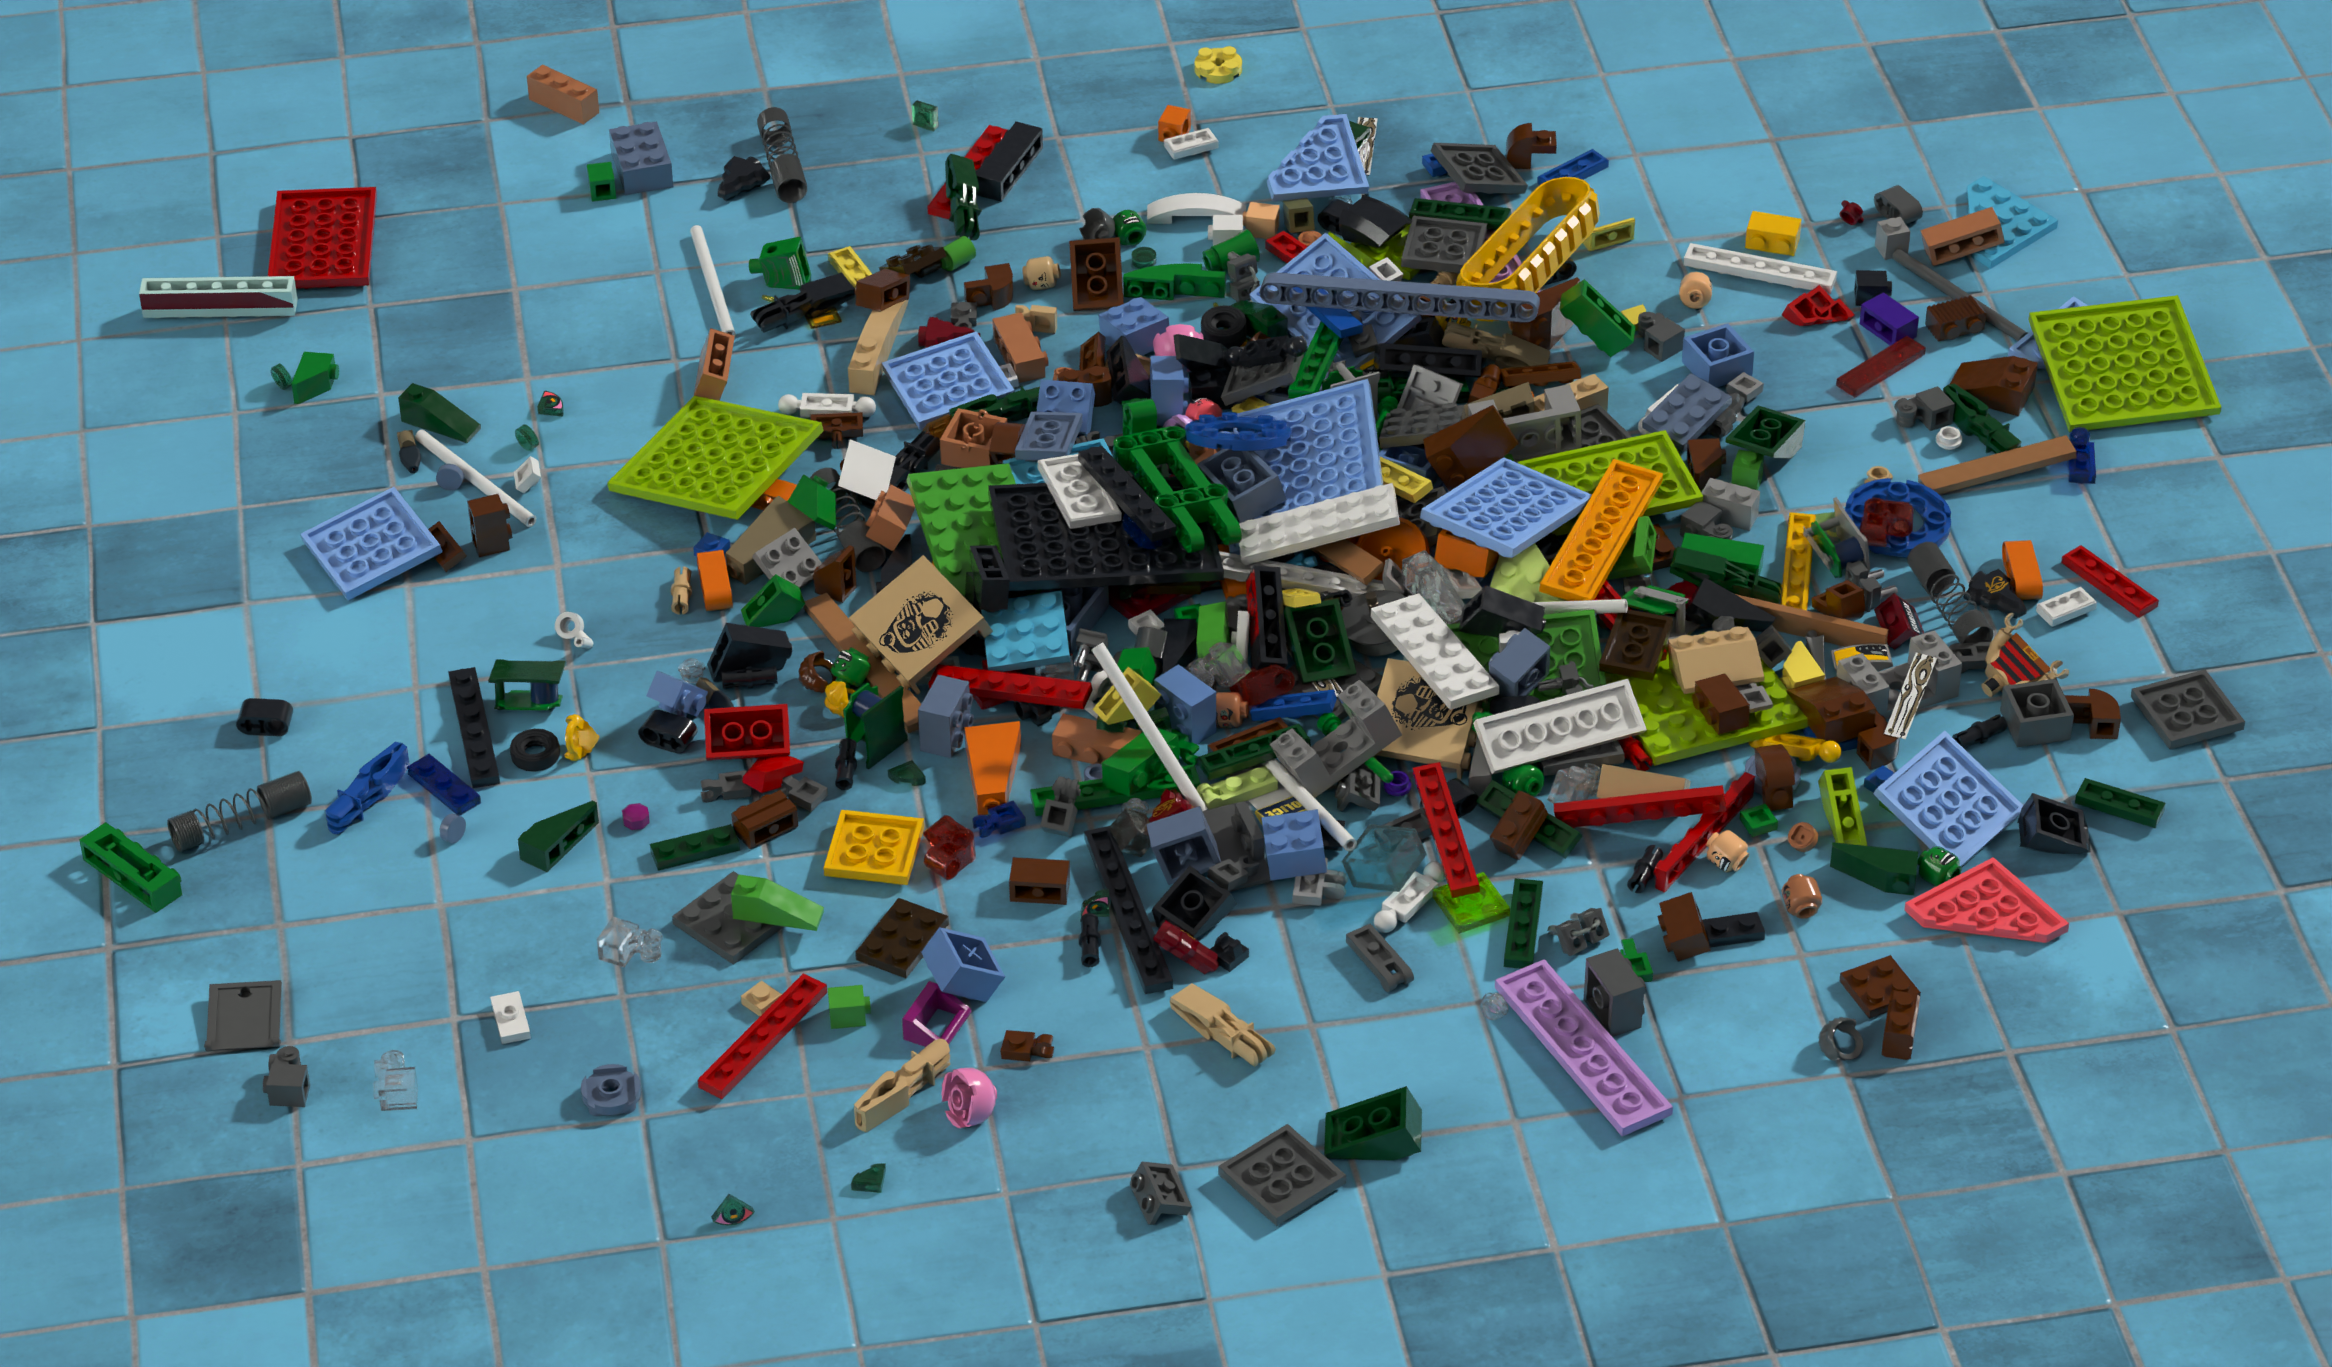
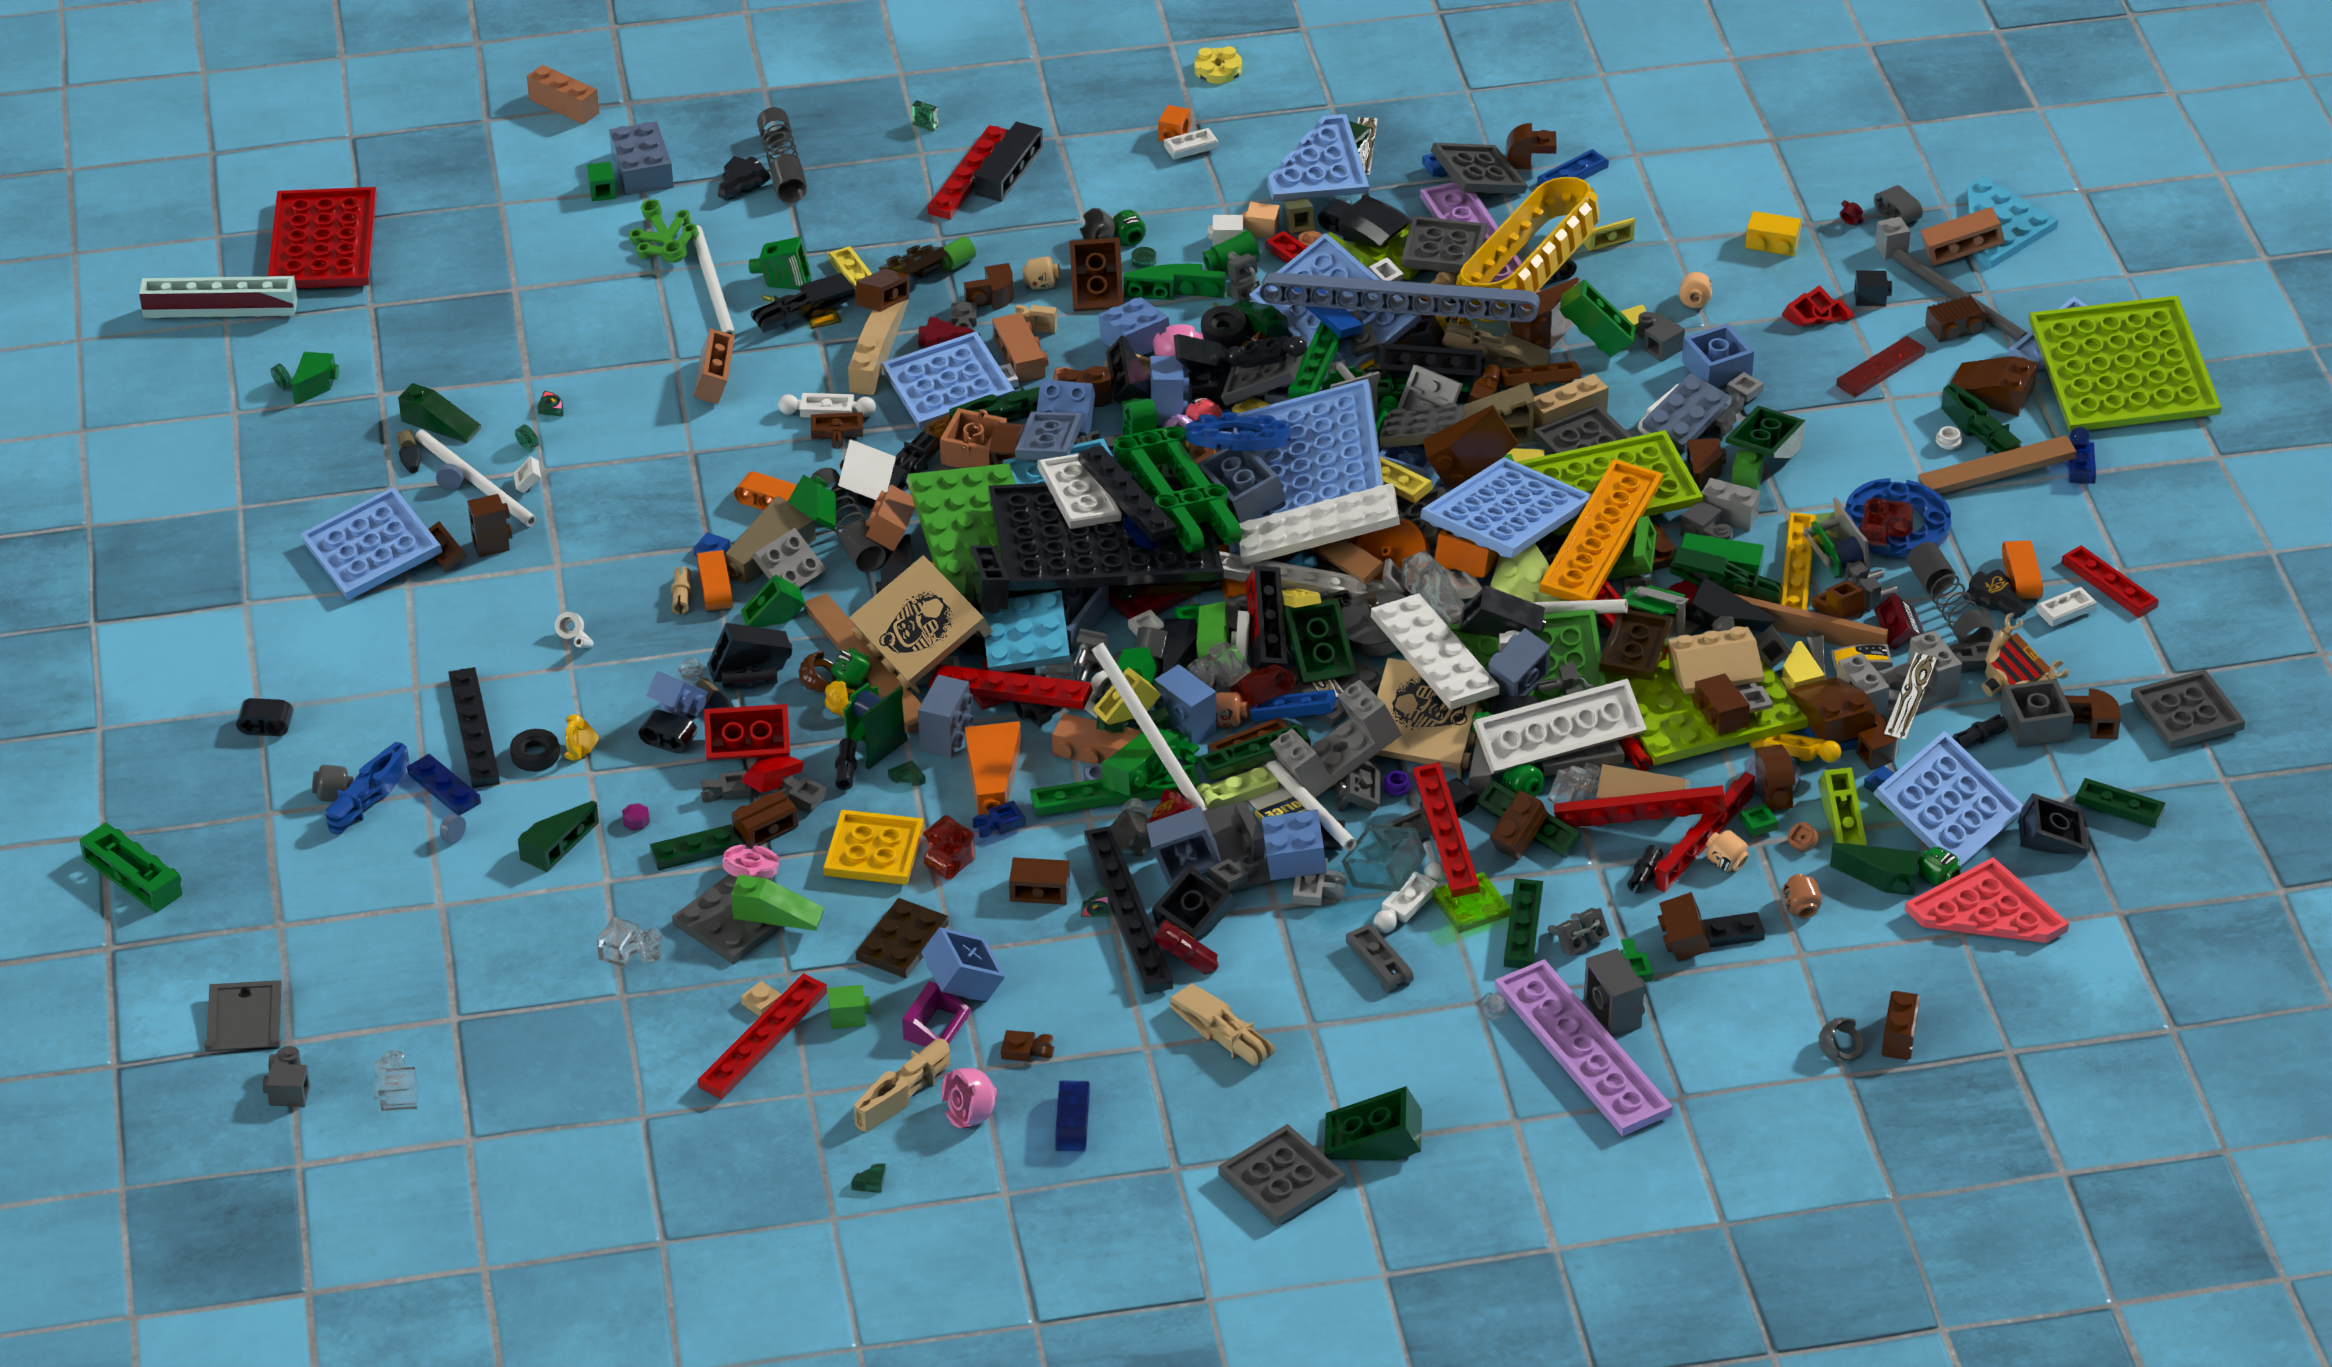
dark grey piece [167,771,312,852] -> none
piece [488,659,566,710] -> none
white plate [490,991,531,1044] -> none
sand blue plate [581,1064,641,1116] -> none
lime plate [607,396,824,520] -> none
clear green tile [711,1194,755,1225] -> none
reddish brown slope [813,545,857,603] -> none
dark green arm [945,154,982,240] -> none
dark grey brick [1040,776,1081,837] -> none
reddish brown plate [1079,331,1106,371] -> none
black pin [1079,913,1101,967] -> none
dark grey bracket [1130,1162,1192,1225] -> none
white slope [1147,193,1246,224] -> none
black tile [1210,932,1249,972] -> none
green piece [1317,713,1393,783] -> none
dark green plate [1409,198,1512,231] -> none
light grey plate [1468,384,1582,463] -> none
white plate [1683,243,1837,294] -> none
reddish brown plate [1839,955,1921,1019] -> none
dark purple brick [1859,292,1919,349] -> none
tan plate [1864,466,1893,484] -> none
dark grey brick [1894,386,1955,431] -> none
none -> dark grey head [312,765,353,802]
none -> bright green plant [629,199,699,263]
none -> bright pink tile [722,845,779,879]
none -> clear blue beam [1055,1080,1090,1152]

